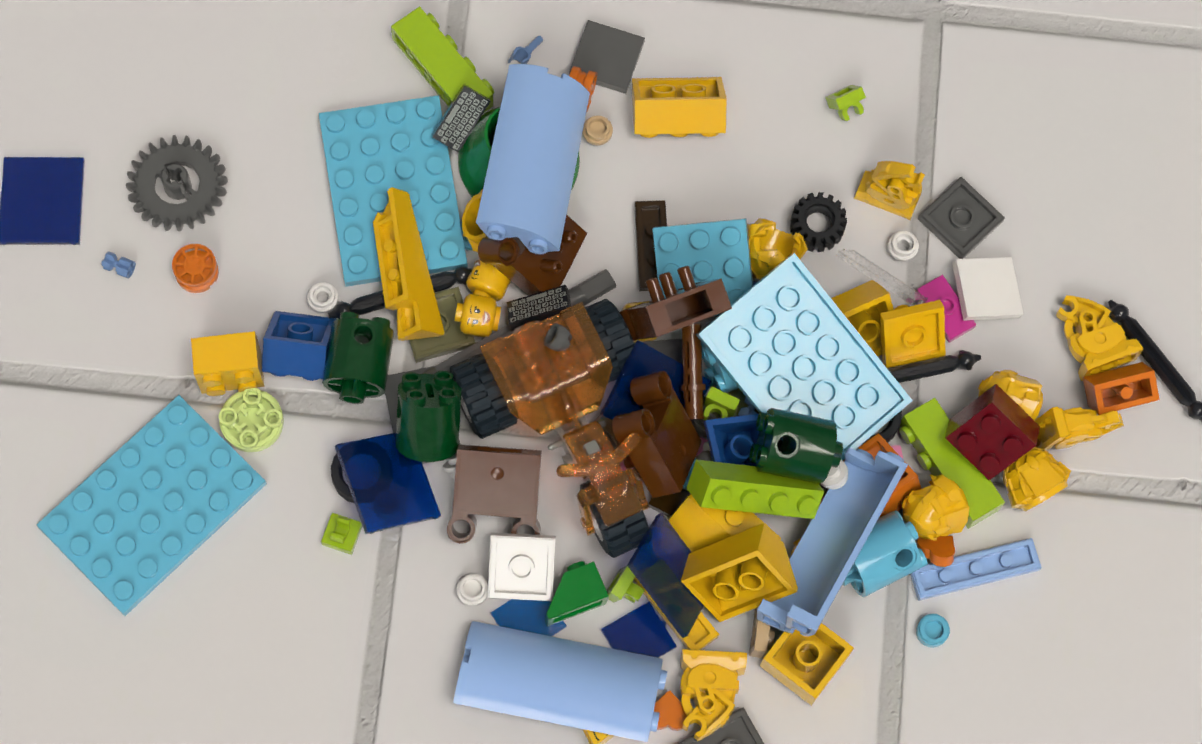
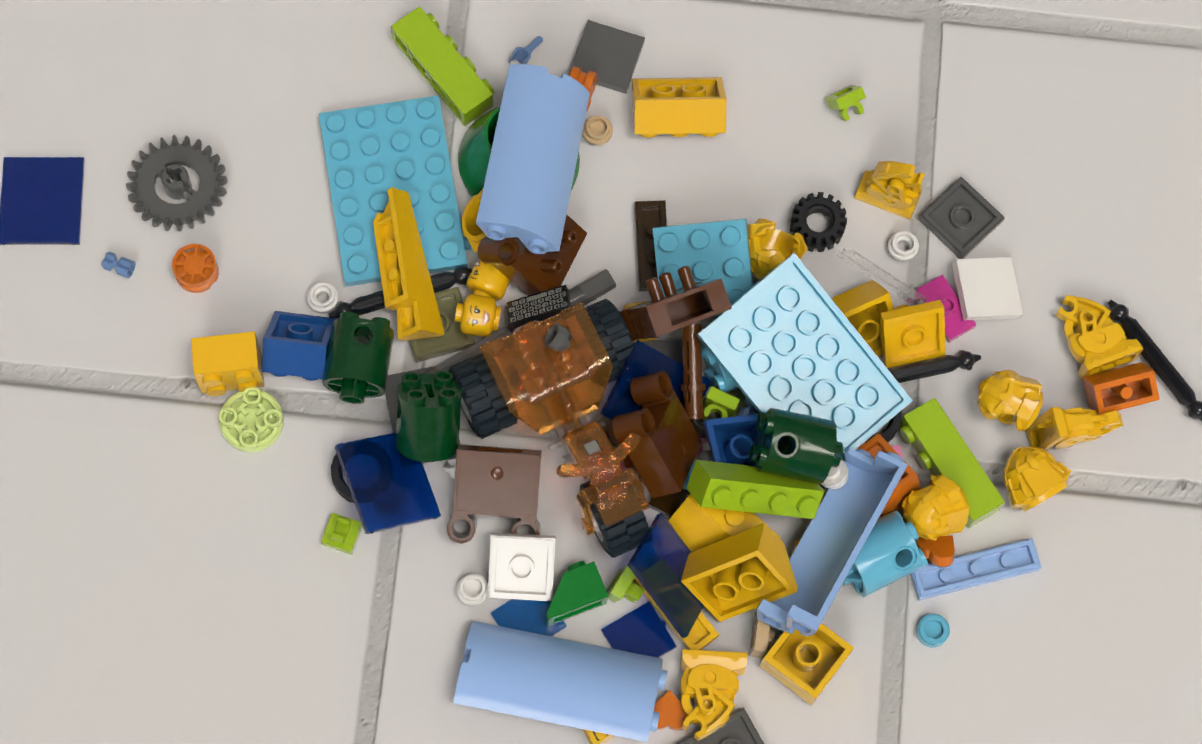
medium azure plate [37,395,267,616] -> none
tile [432,84,491,152] -> none
dark red brick [945,384,1040,480] -> none

